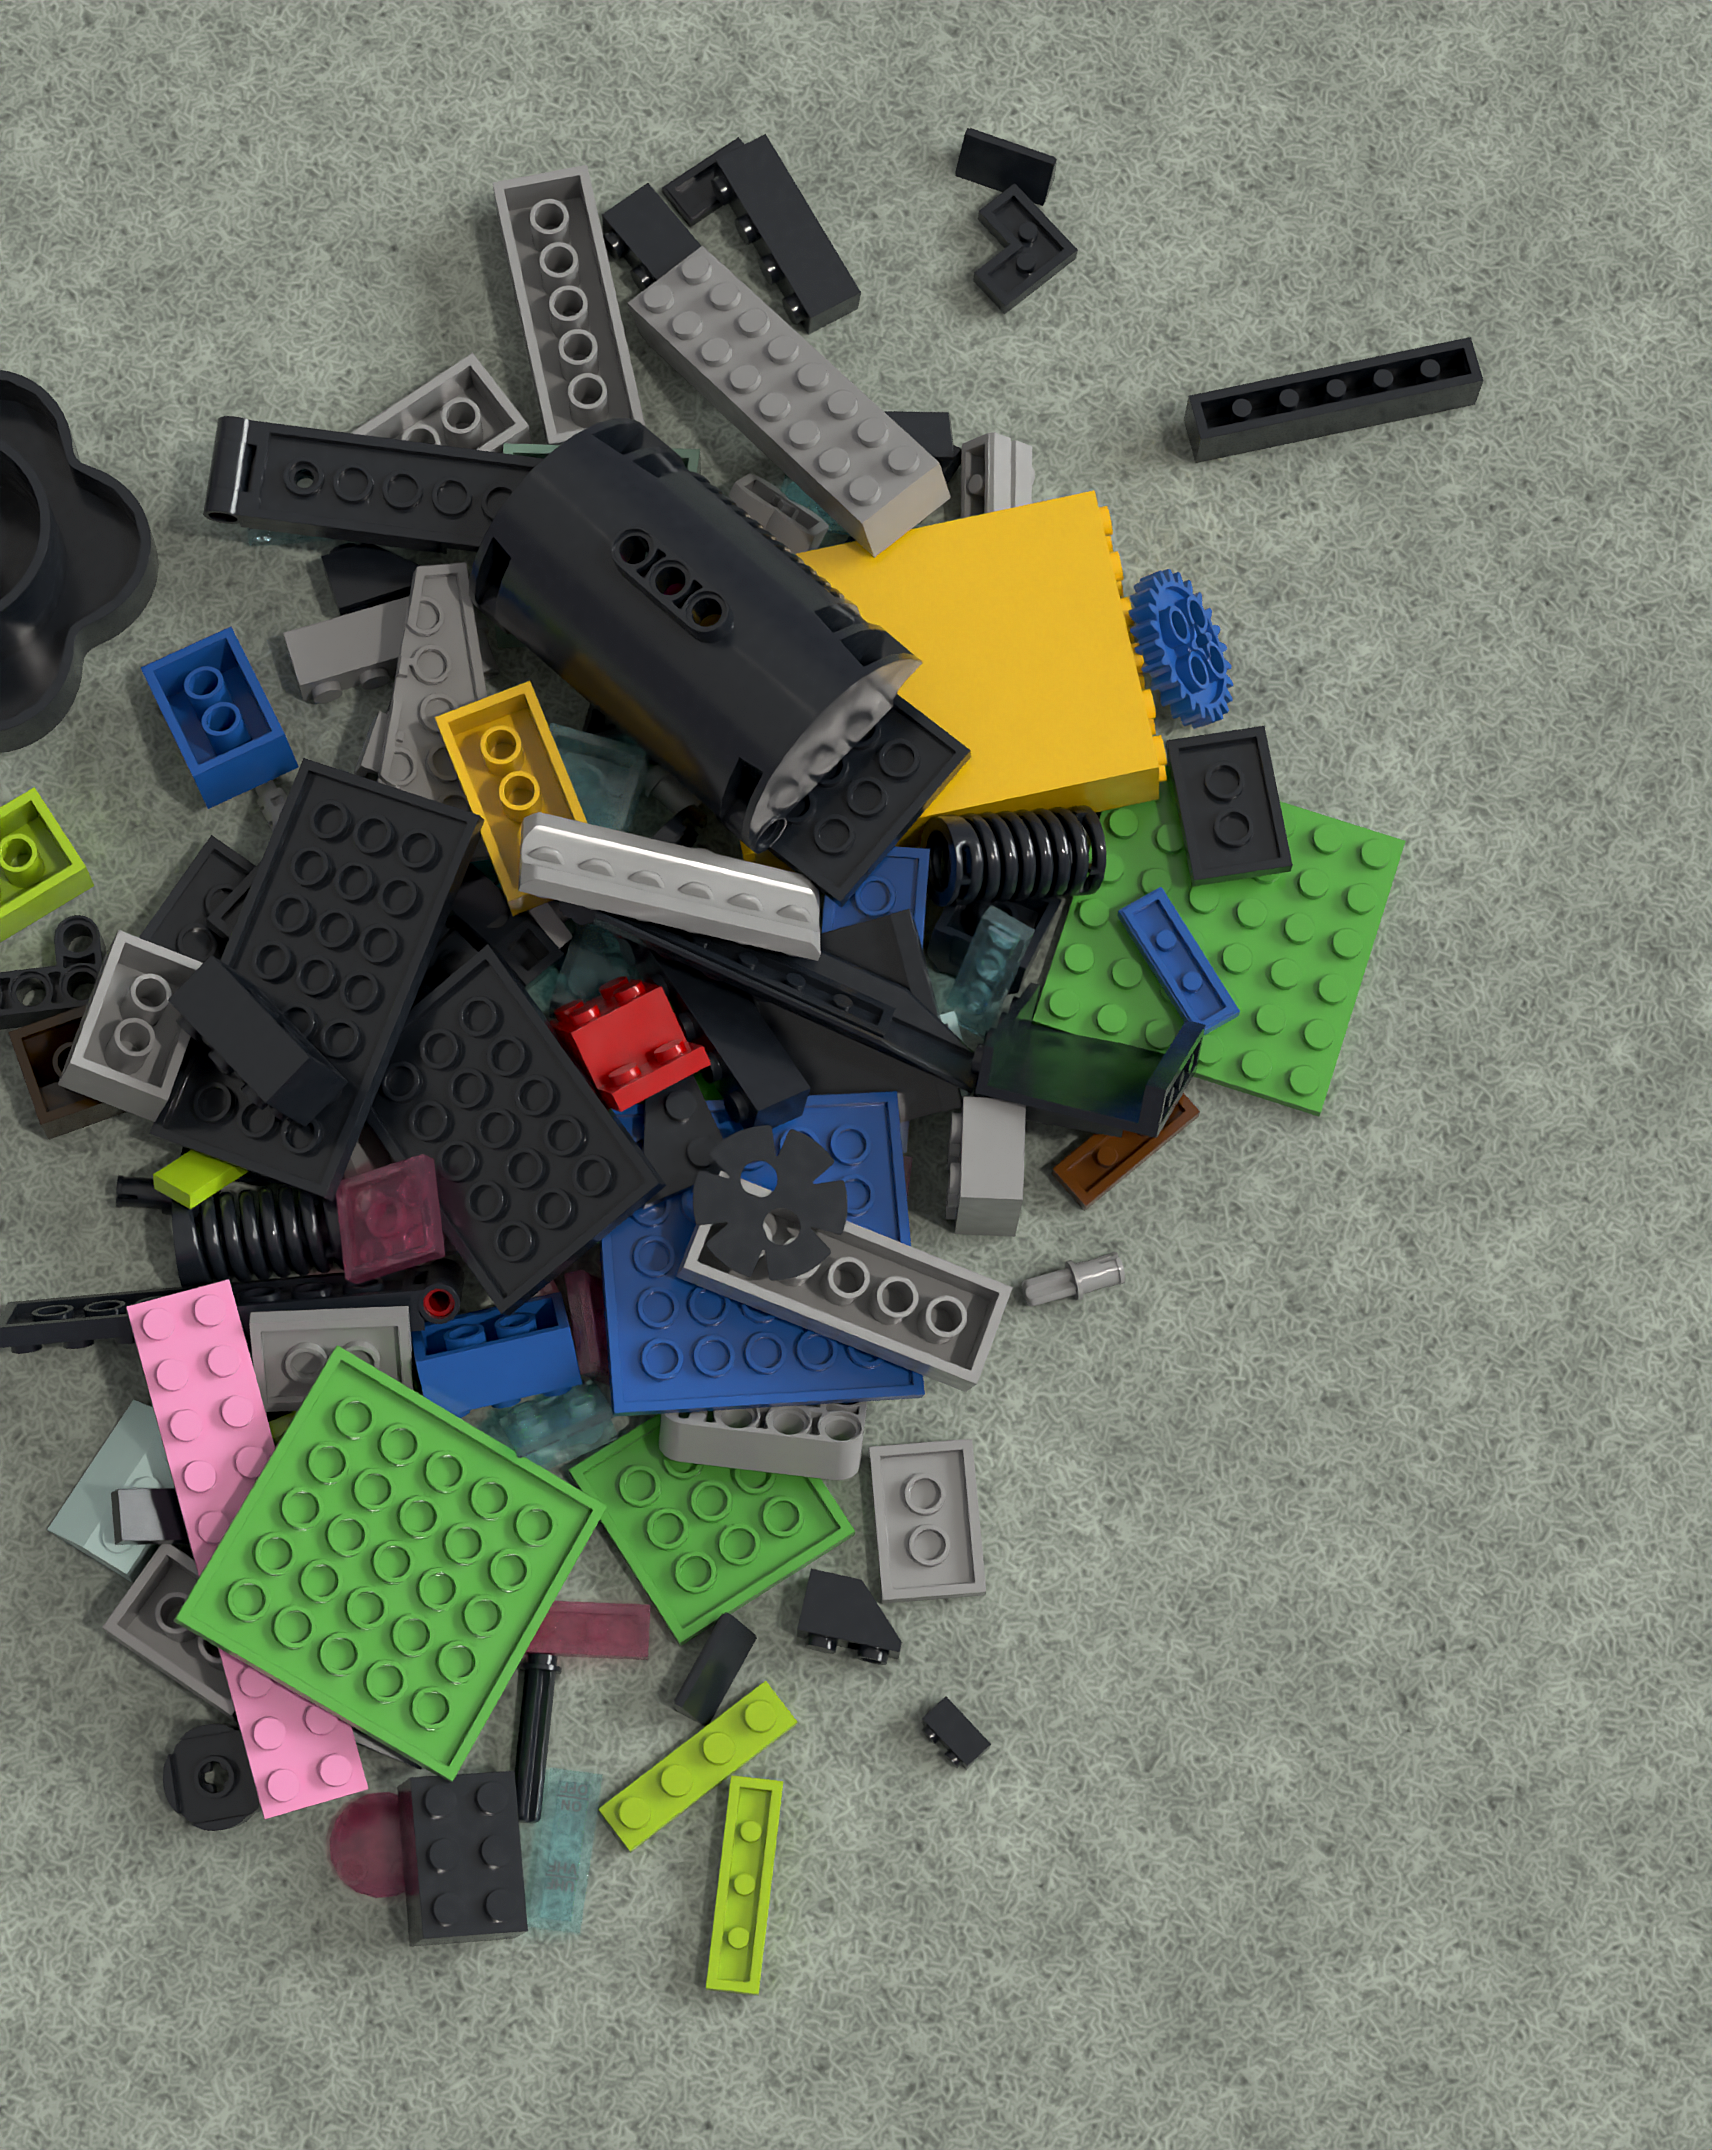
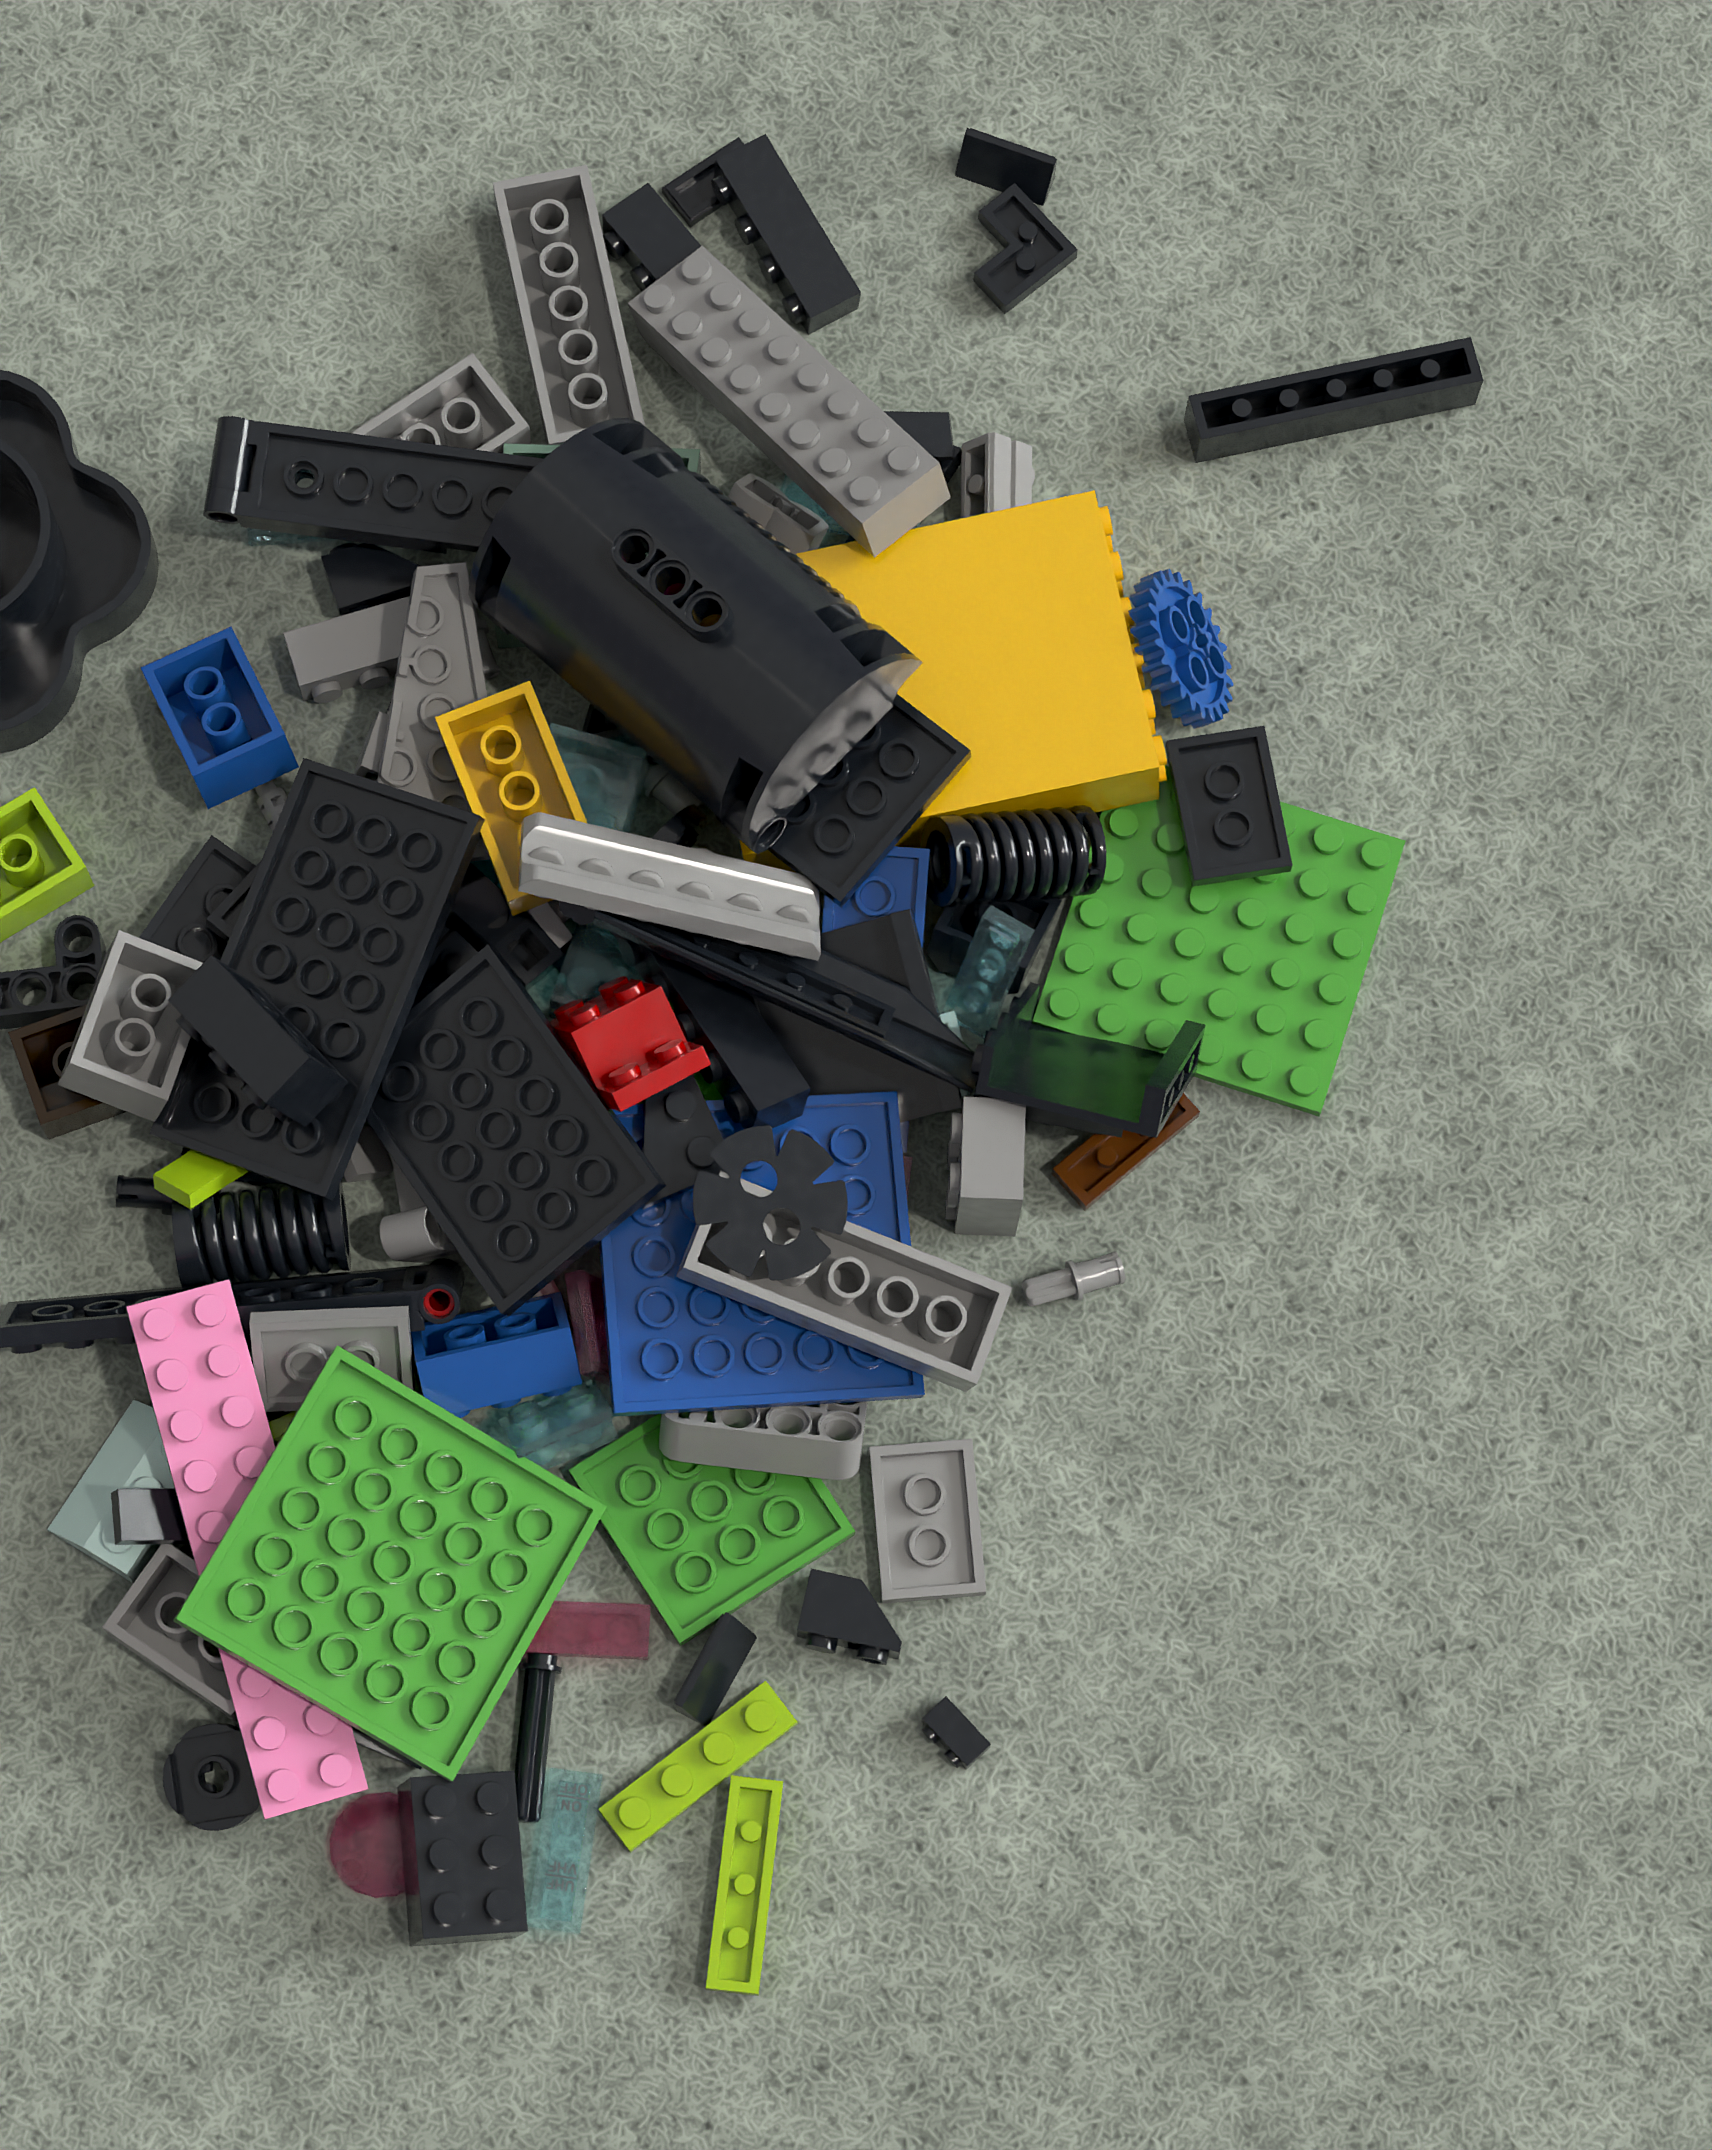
clear pink plate [336,1154,445,1284] -> none
blue tile [1117,887,1240,1035] -> none

